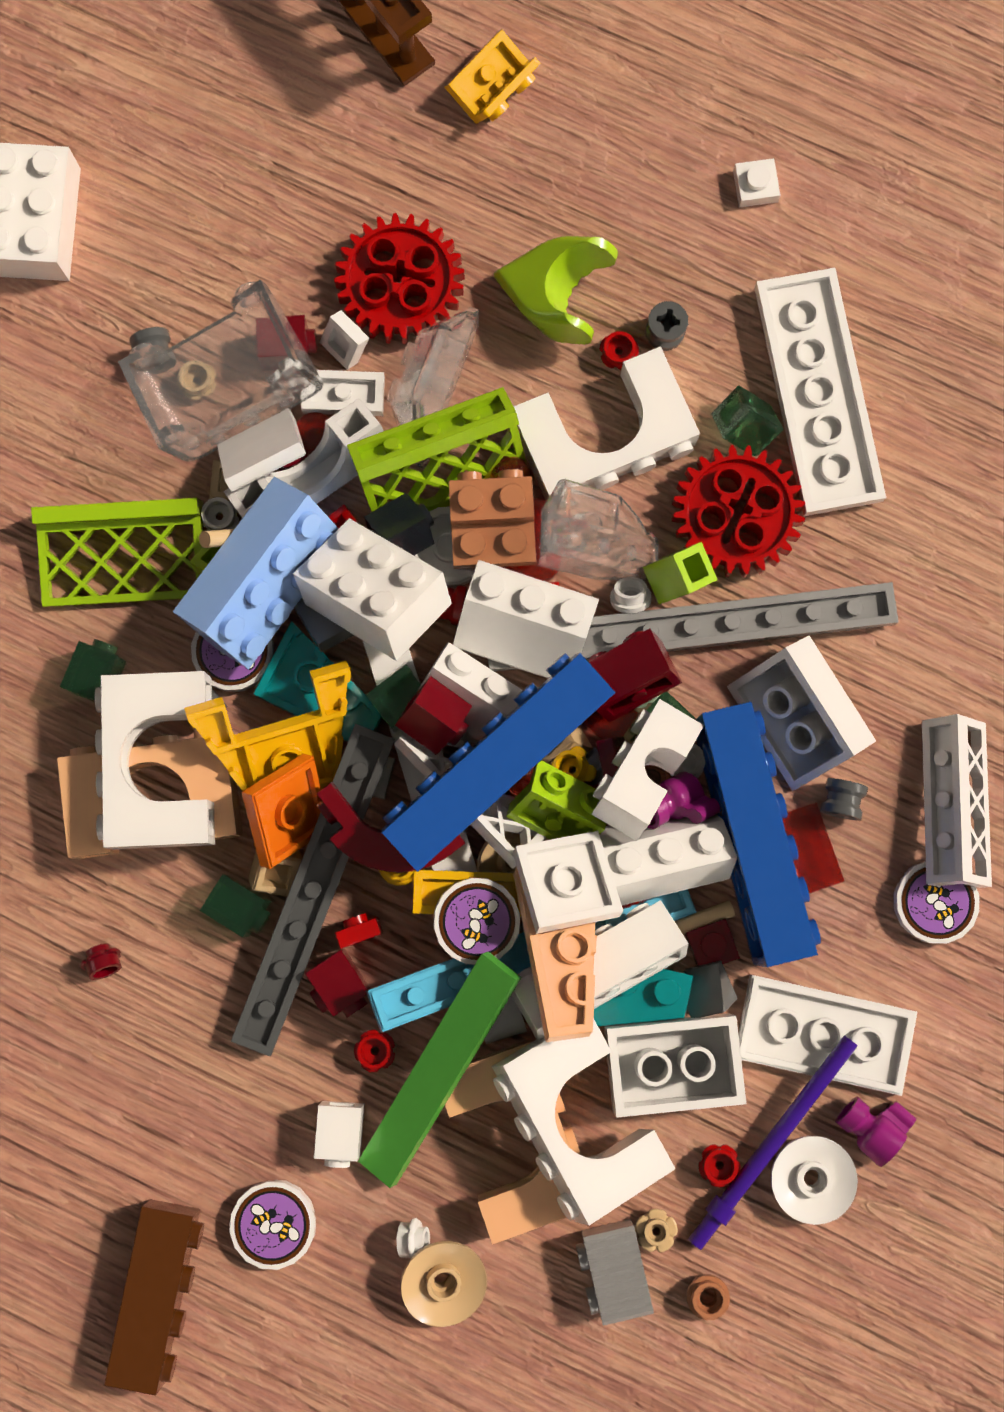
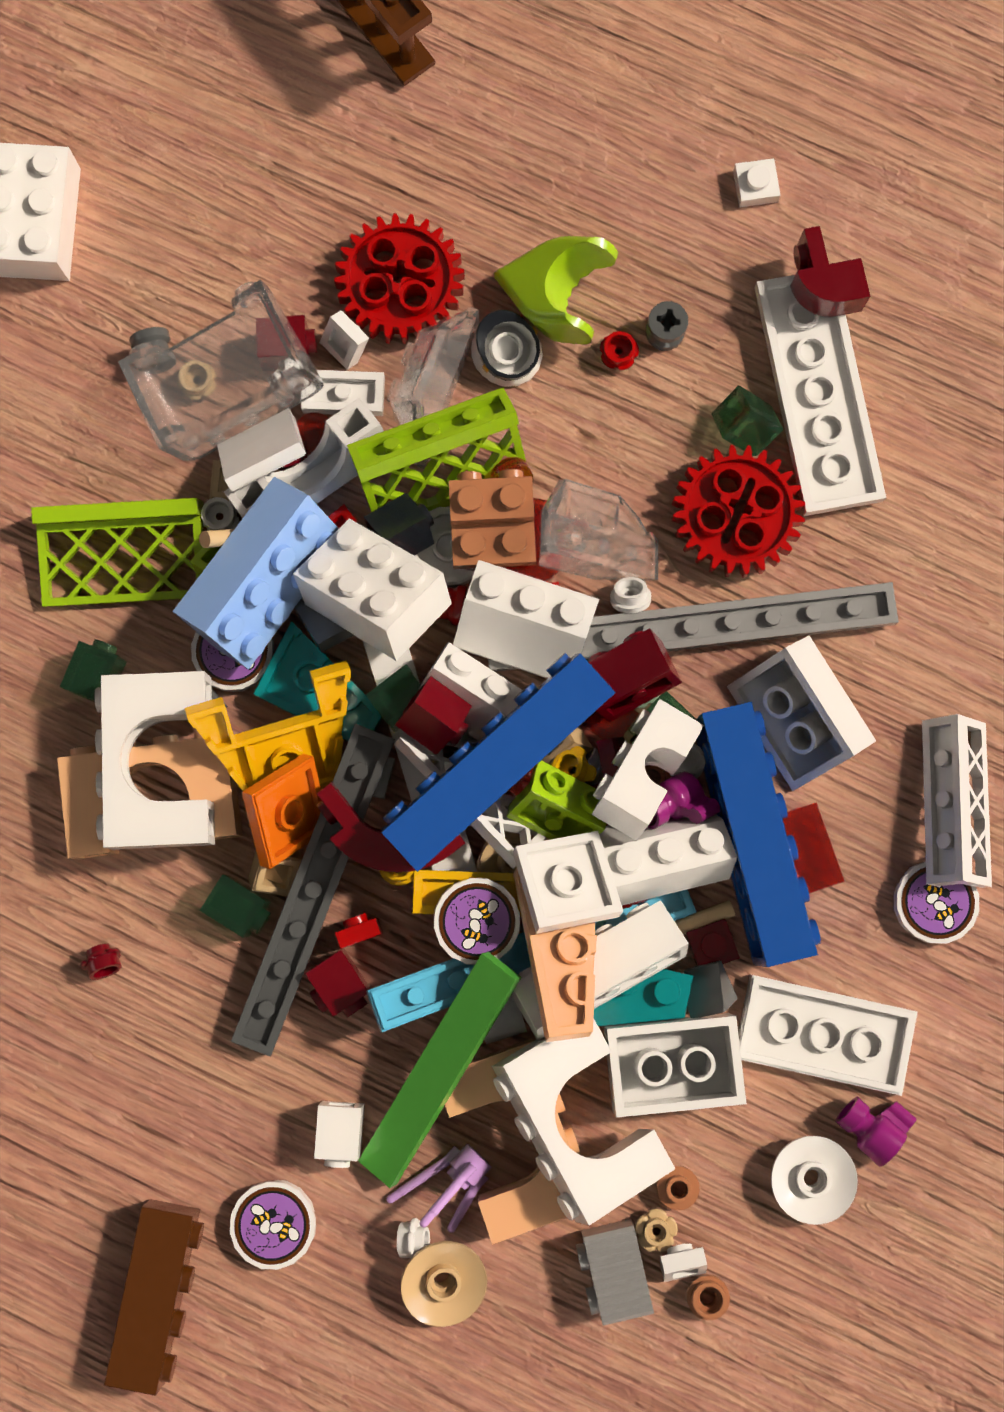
red plate [354,1029,395,1072] -> none
yellow bracket [444,29,540,124] -> none
white arch [514,346,700,506] -> none
lime brick [643,542,718,604] -> none
dark purple bar [688,1035,858,1250] -> none
red plate [698,1144,741,1187] -> none
dark grey wheel [820,778,868,821] -> none
none -> lavender plant [386,1144,492,1233]
none -> white piece [471,310,543,387]
none -> nougat plate [656,1165,700,1210]
none -> white plate [660,1244,707,1282]
none -> dark red brick [790,226,871,317]

